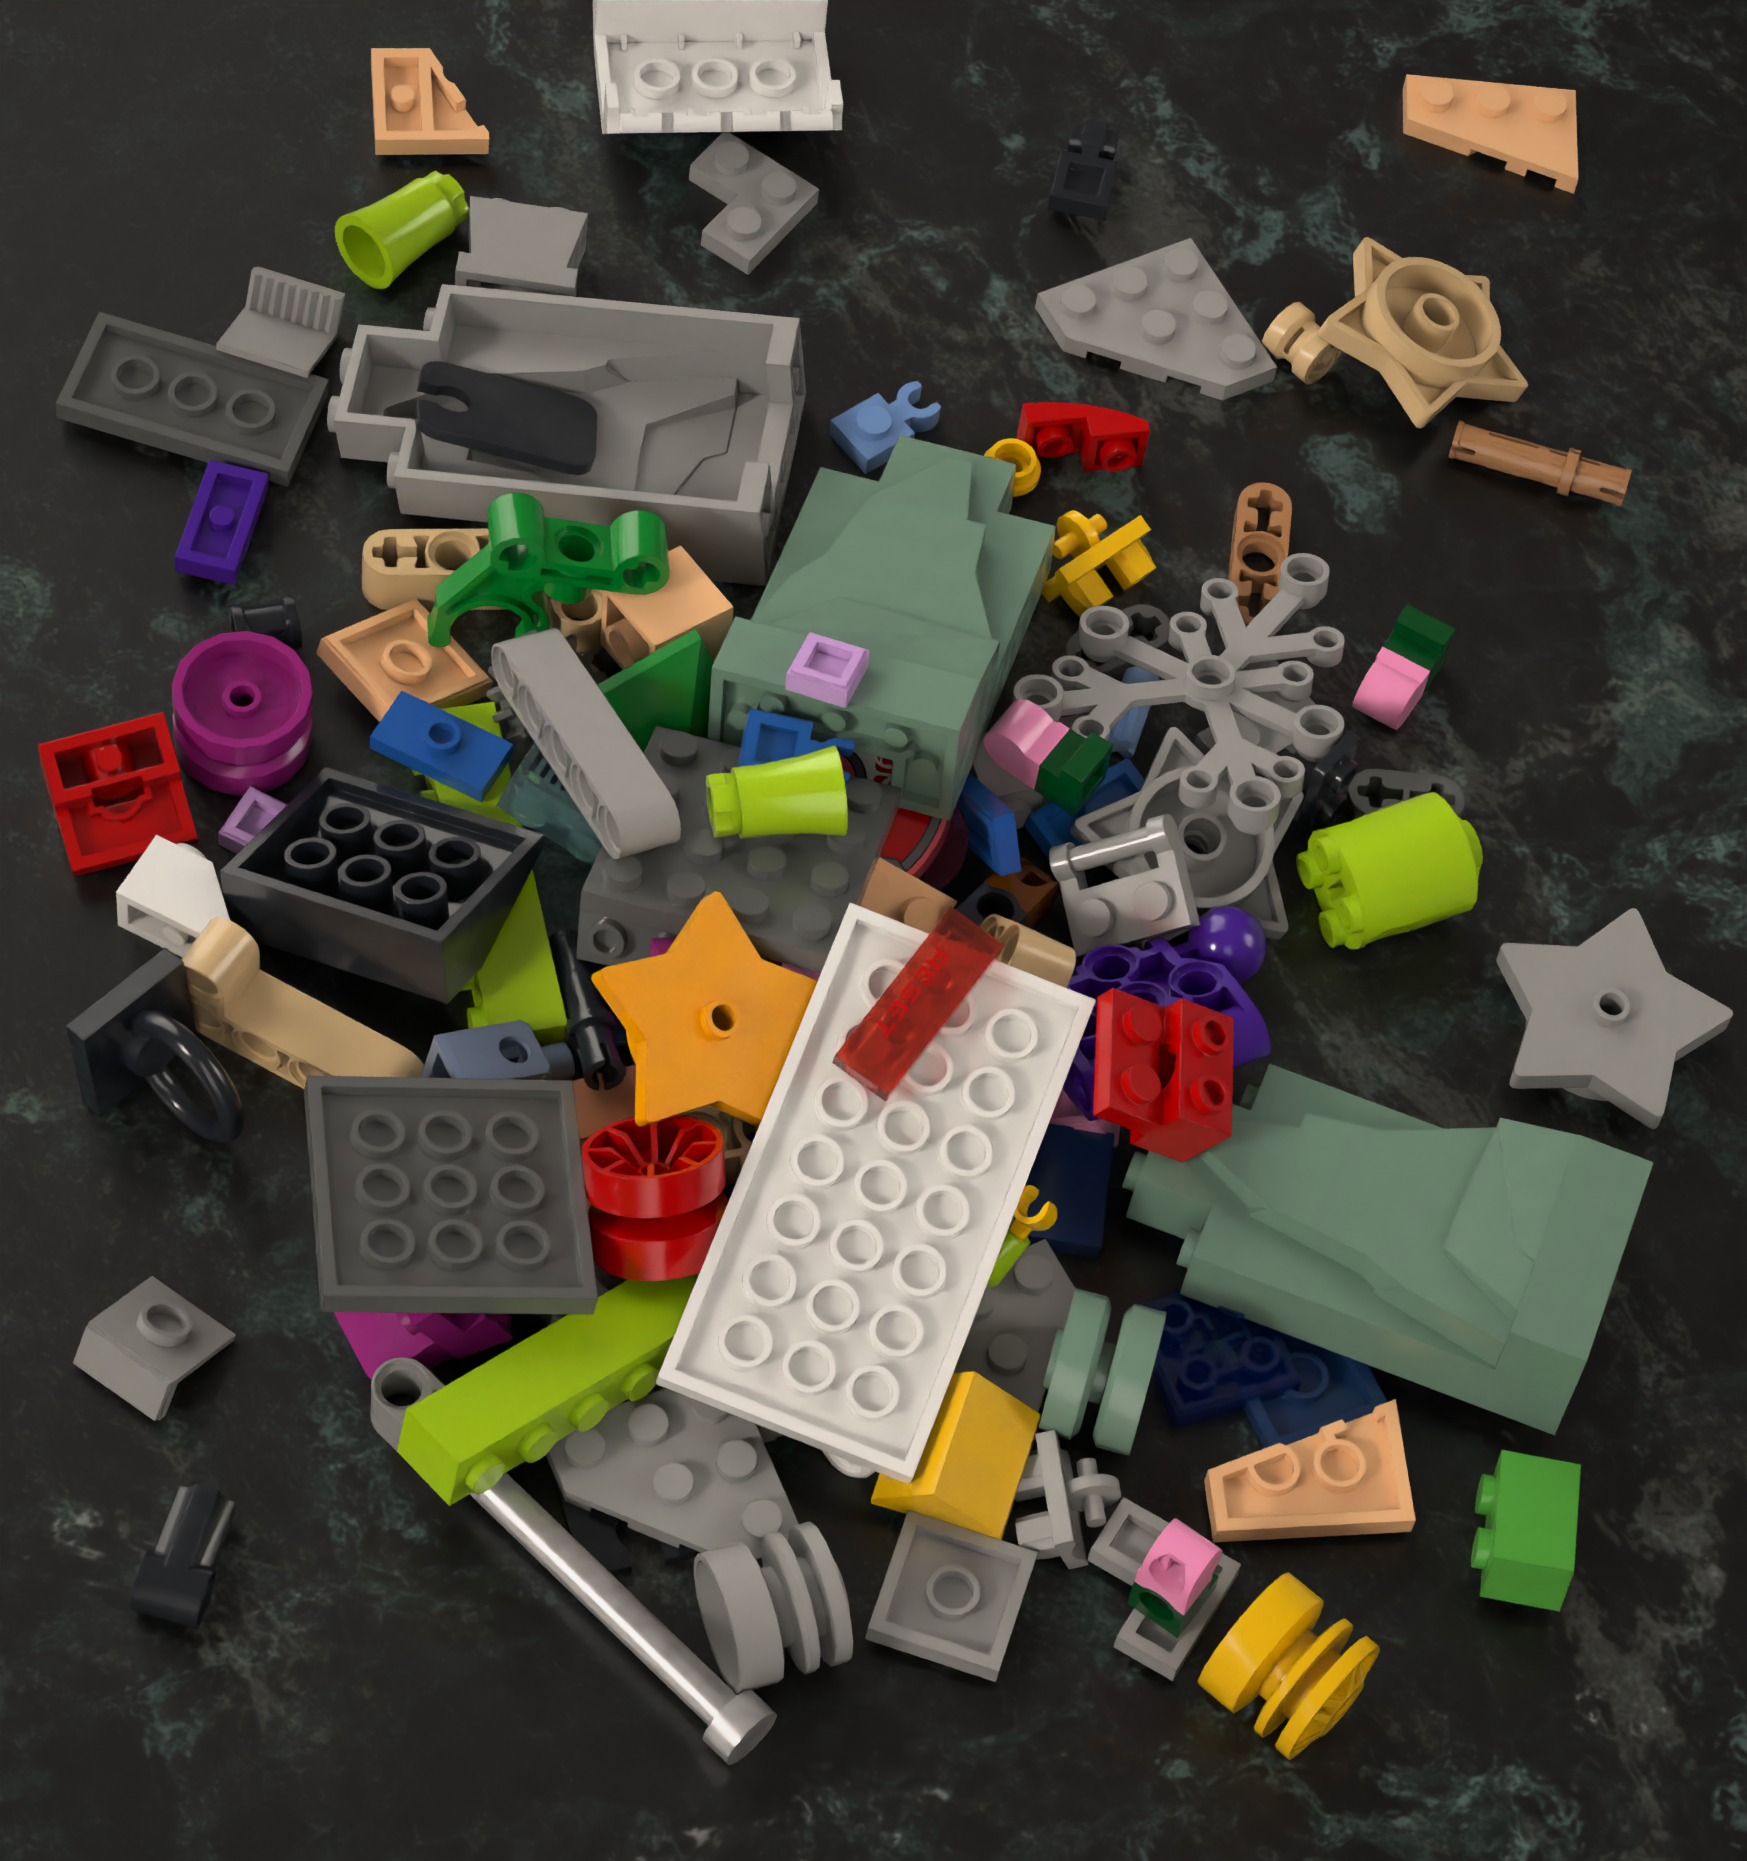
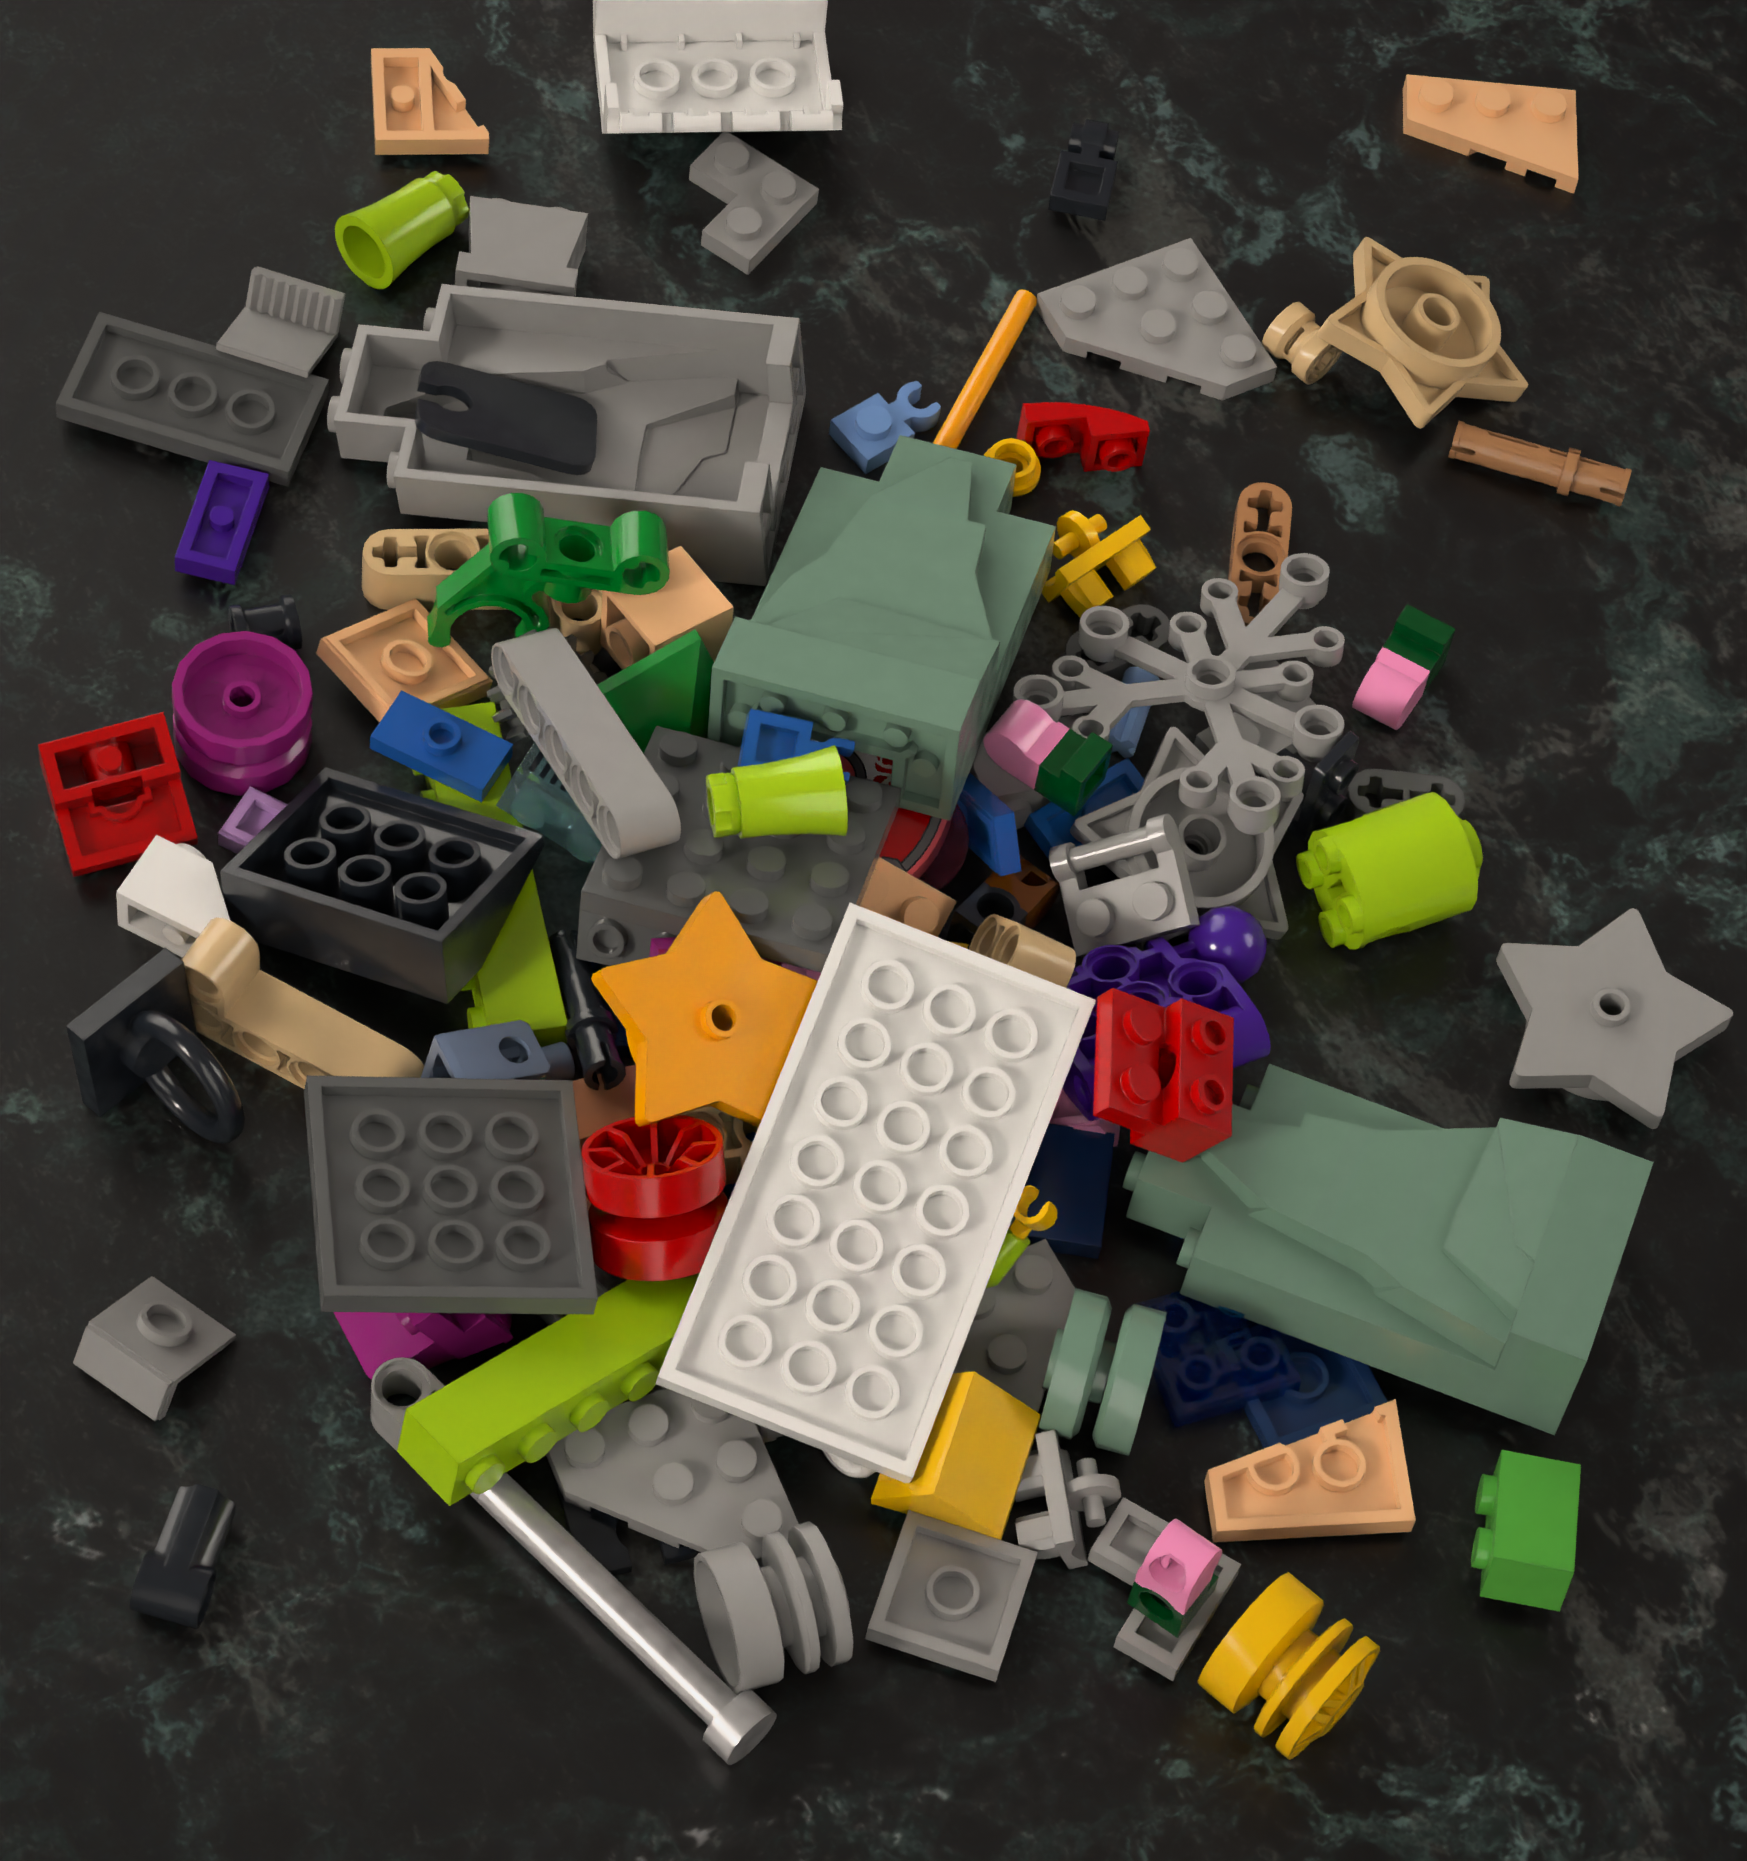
lavender tile [785,632,870,708] -> none
clear red tile [832,907,1005,1102] -> none
none -> light orange bar [933,290,1037,449]

